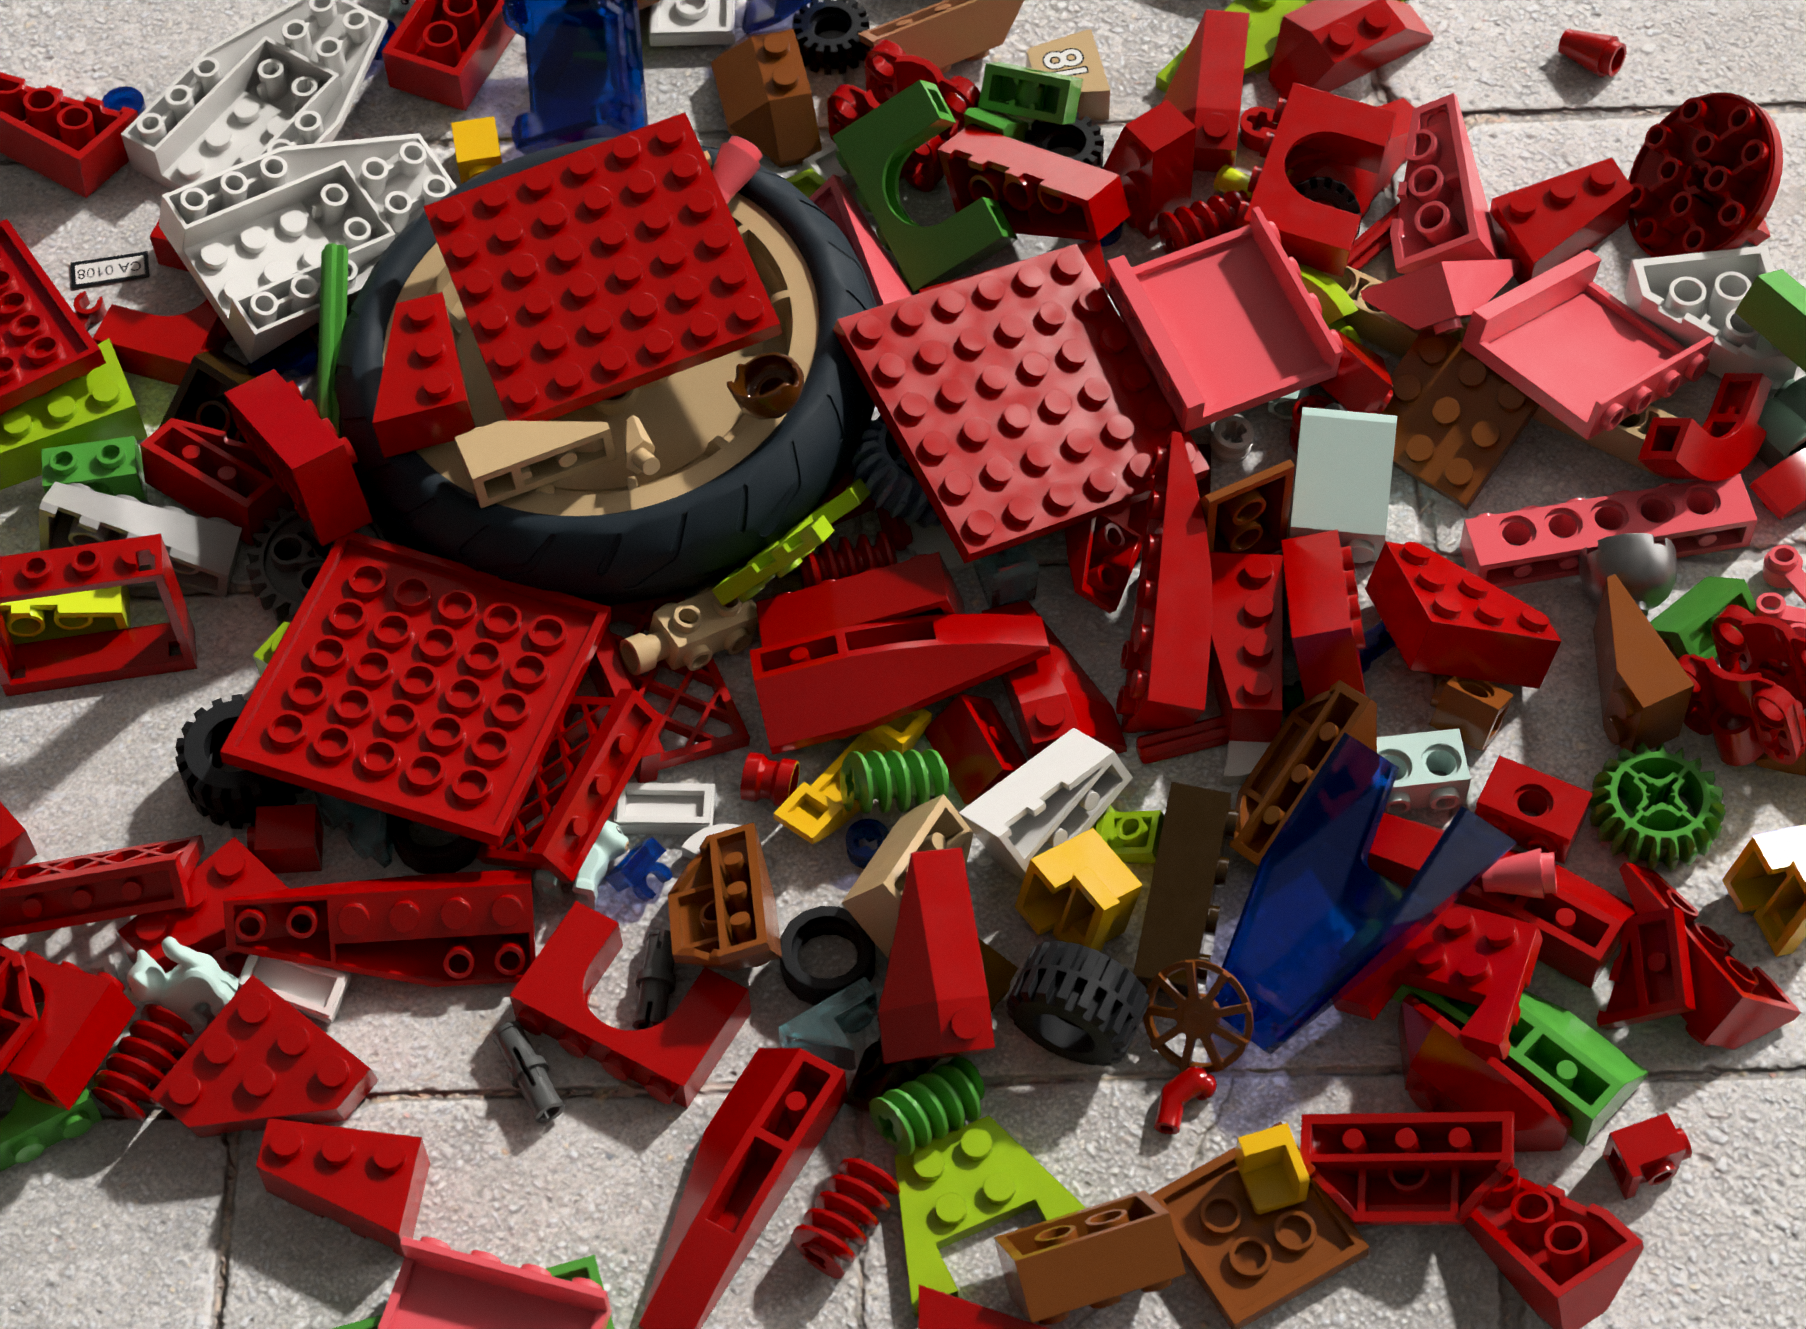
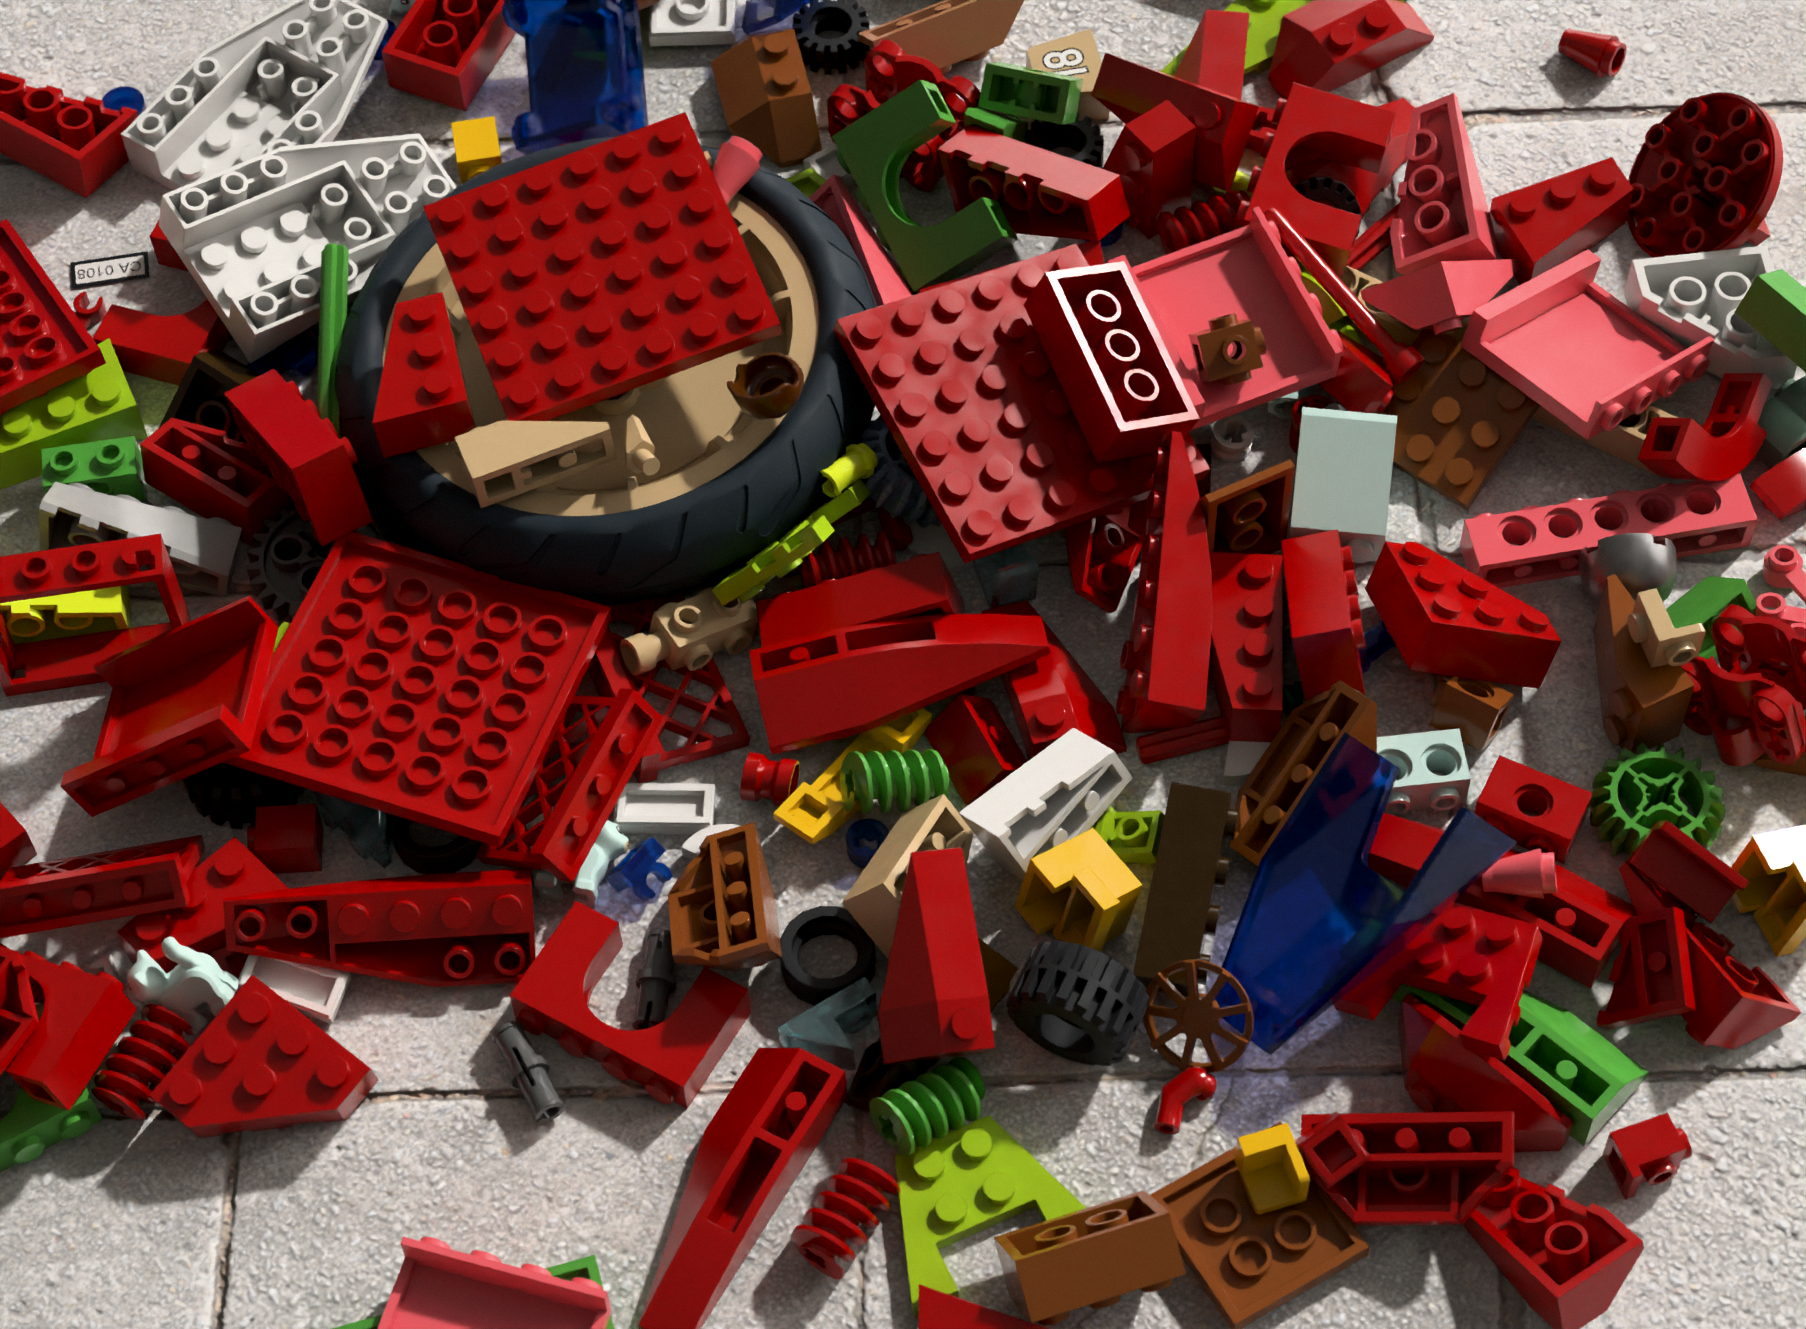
red wedge [256,1118,430,1258] -> none
none -> red panel [60,596,279,817]
none -> neon yellow pin [820,443,878,498]
none -> red brick [1023,261,1200,463]
none -> red wedge [1091,53,1259,192]
none -> dark orange brick [1188,313,1266,385]
none -> red piece [1264,208,1425,385]
none -> red slope [1295,1112,1372,1189]
none -> red panel [1626,820,1749,923]
none -> tan bracket [1628,588,1706,668]

